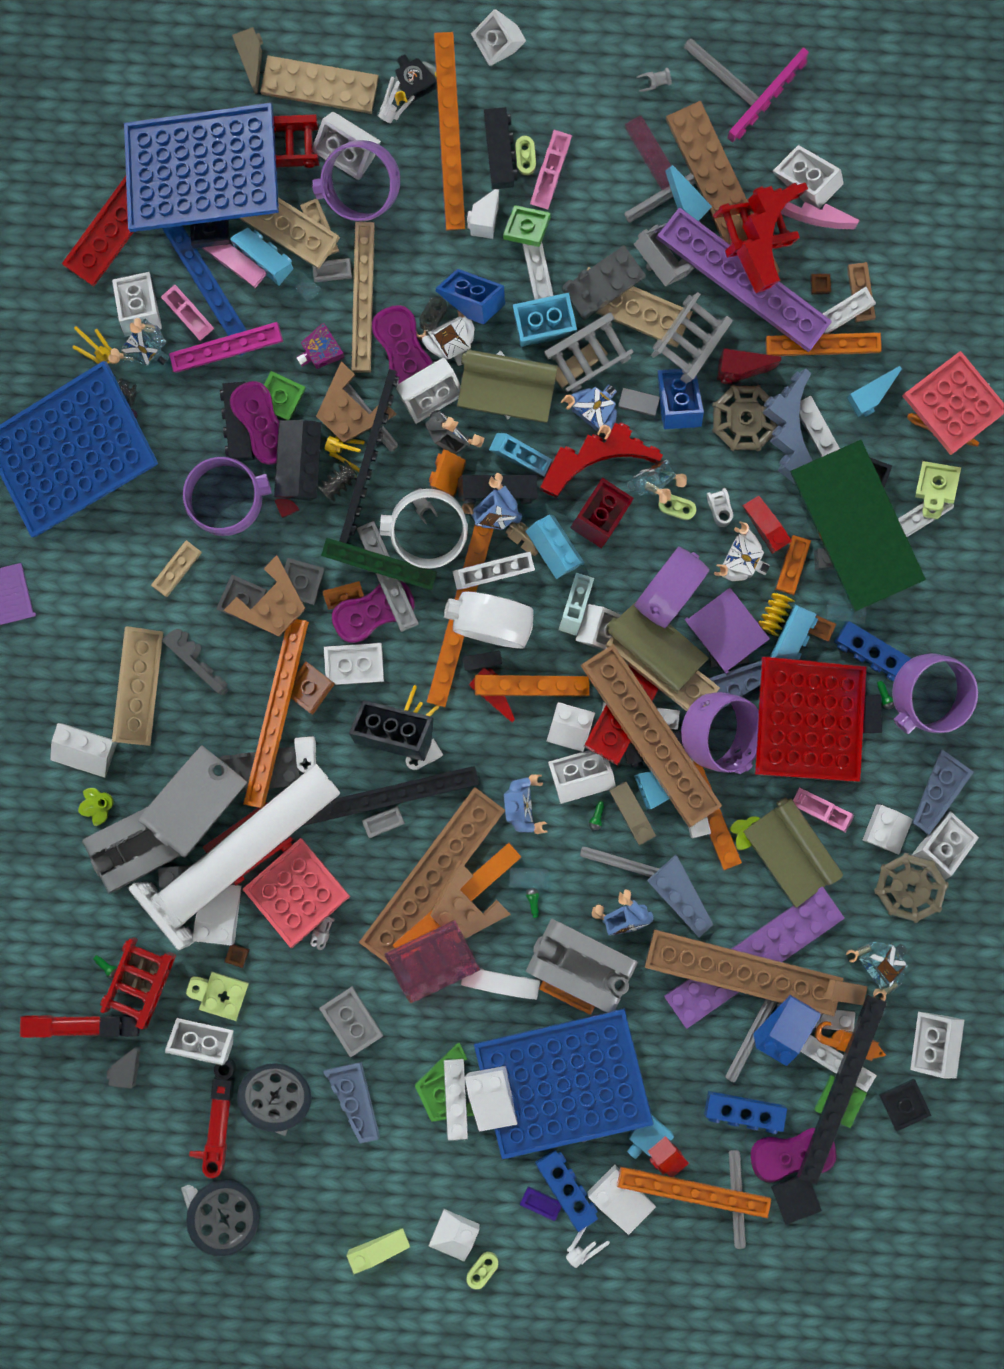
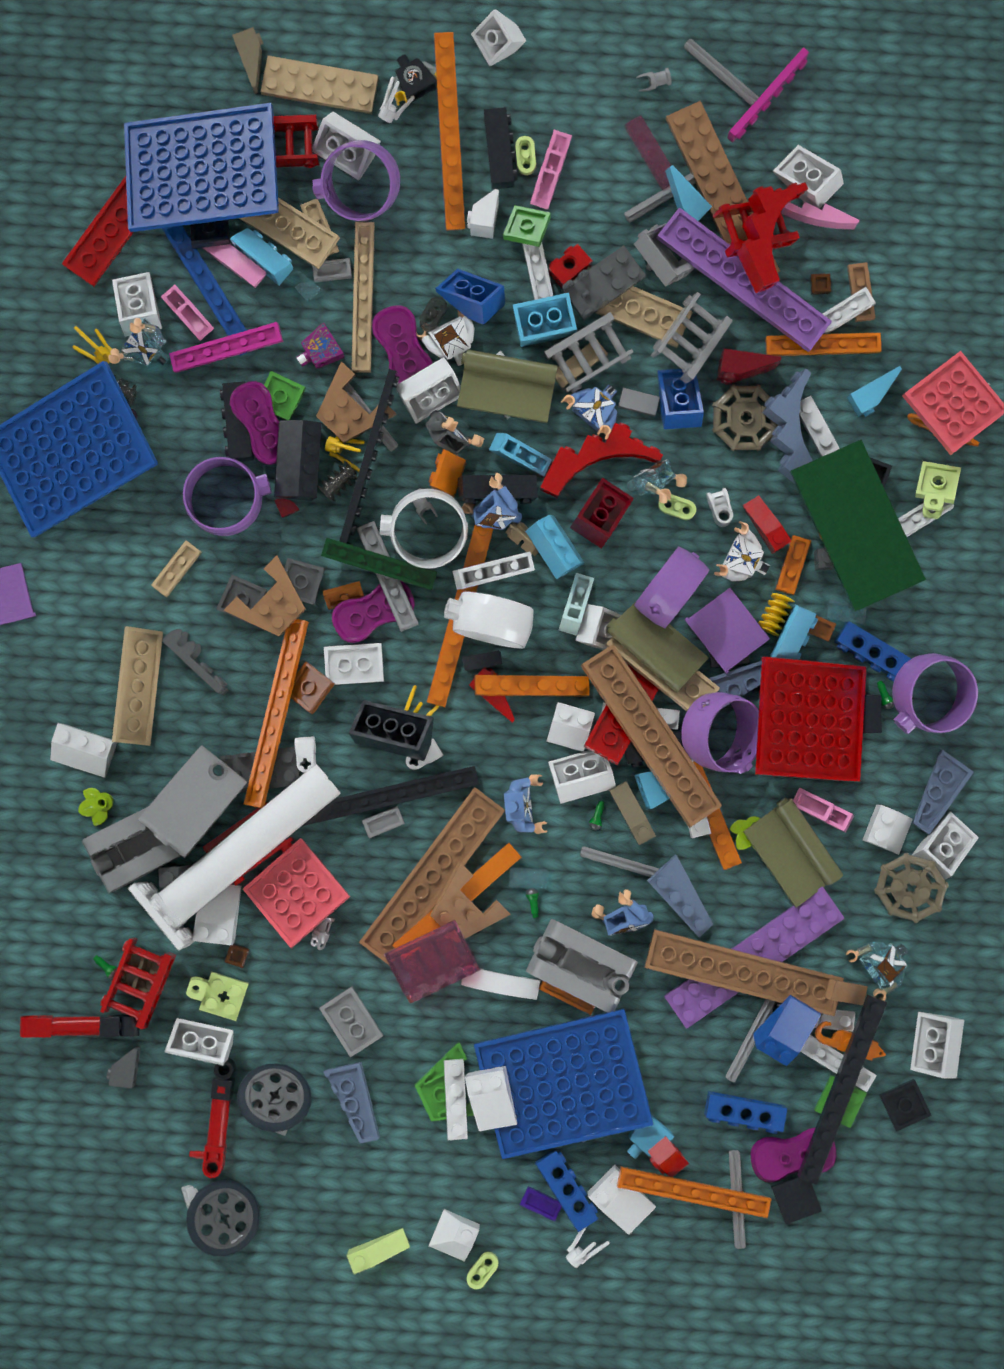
none -> red brick [548,244,592,288]

